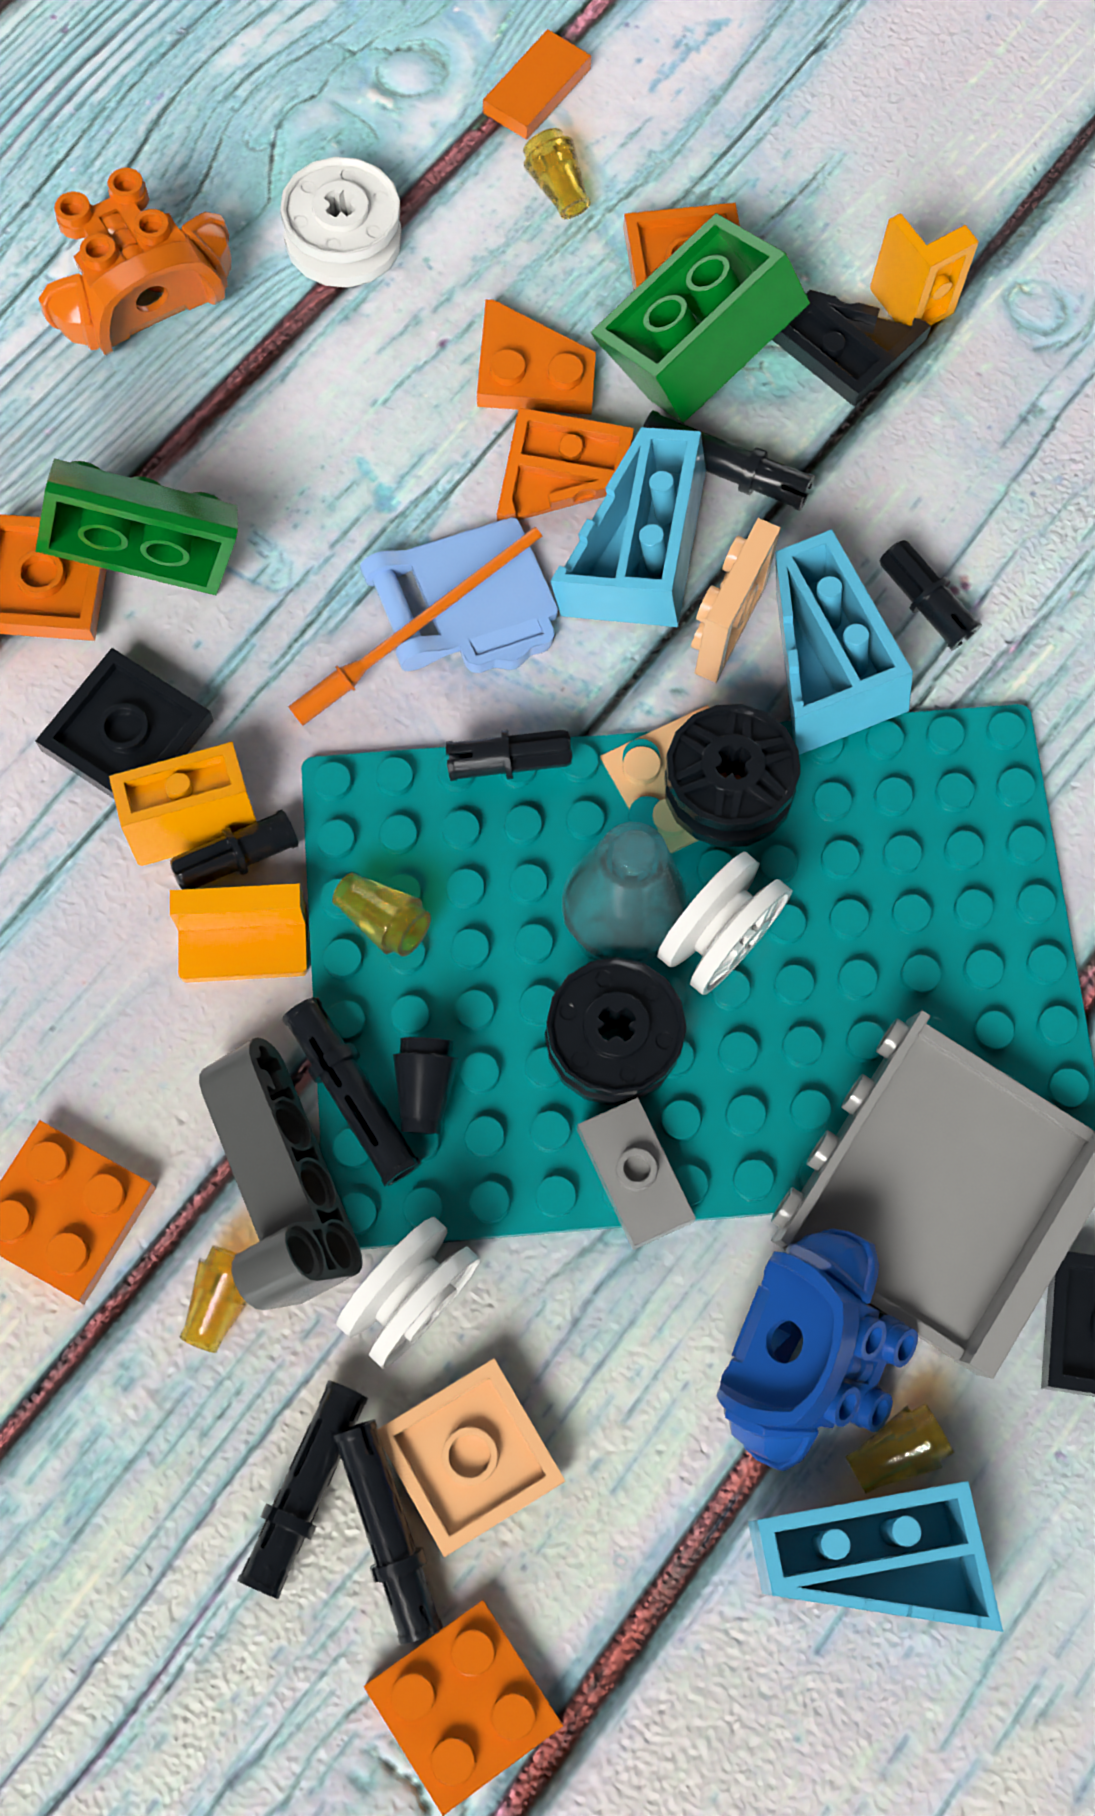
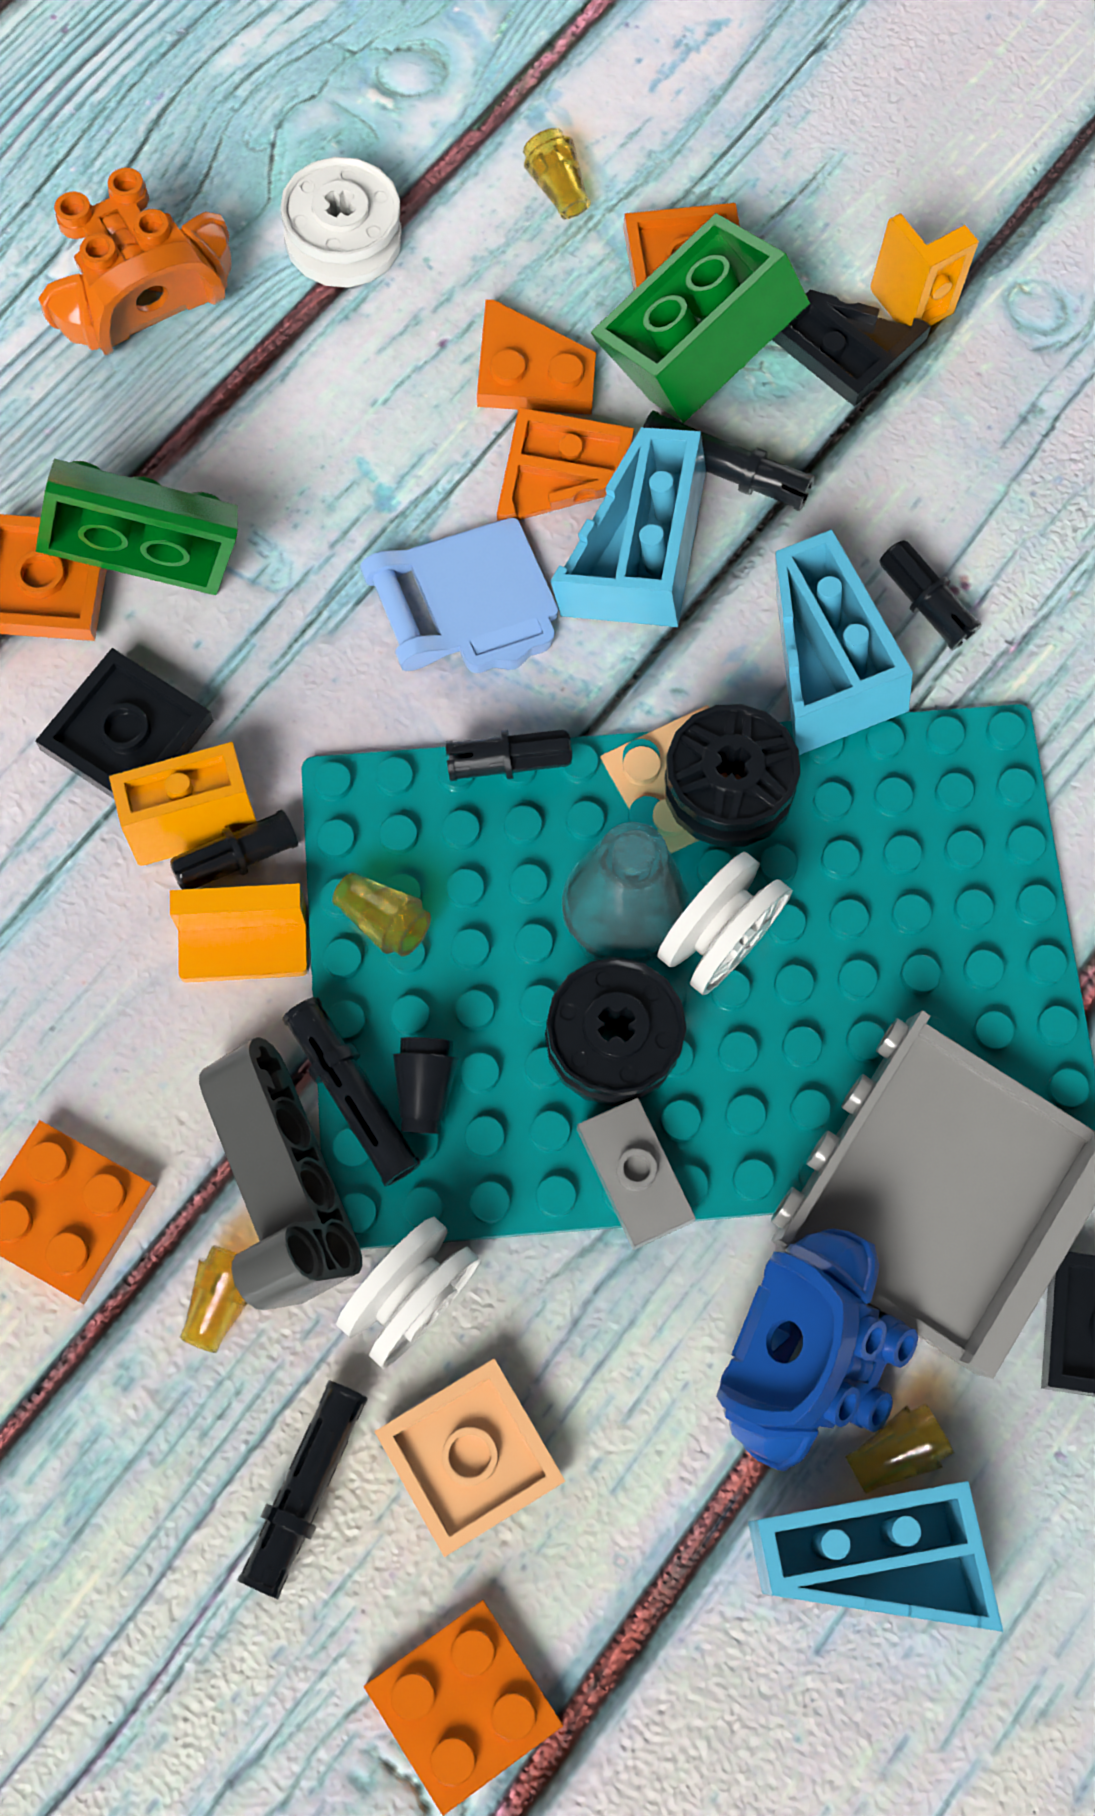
orange piece [288,527,542,726] -> none
black pin [332,1419,443,1644] -> none
orange tile [483,29,591,140] -> none
light nougat plate [691,518,781,683] -> none

